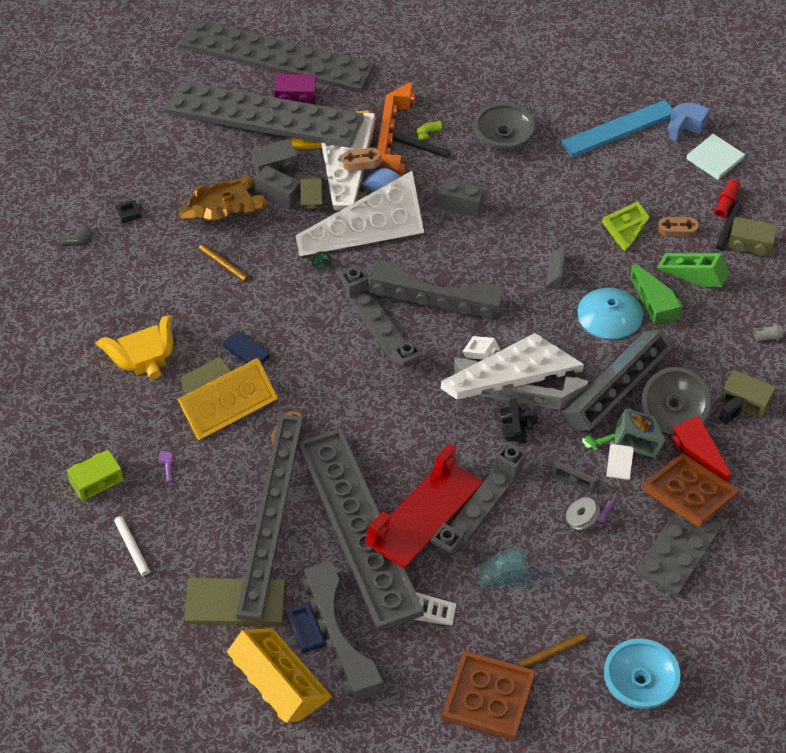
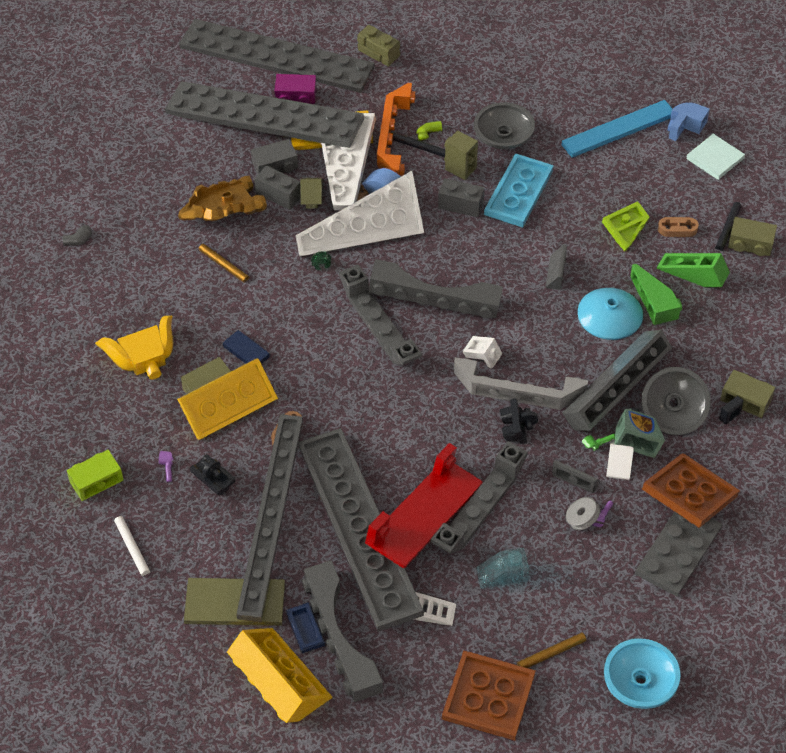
black tile [115,200,142,223] -> none
medium nougat beam [341,148,382,171] -> none
white wing [441,333,584,399] -> none
red slope [671,416,731,482] -> none
red pin [714,179,741,218] -> none
light grey pin [754,324,783,342] -> none
none -> black hips [189,454,236,496]
none -> olive brick [357,25,400,67]
none -> olive brick [444,130,478,180]
none -> medium azure plate [484,153,554,227]

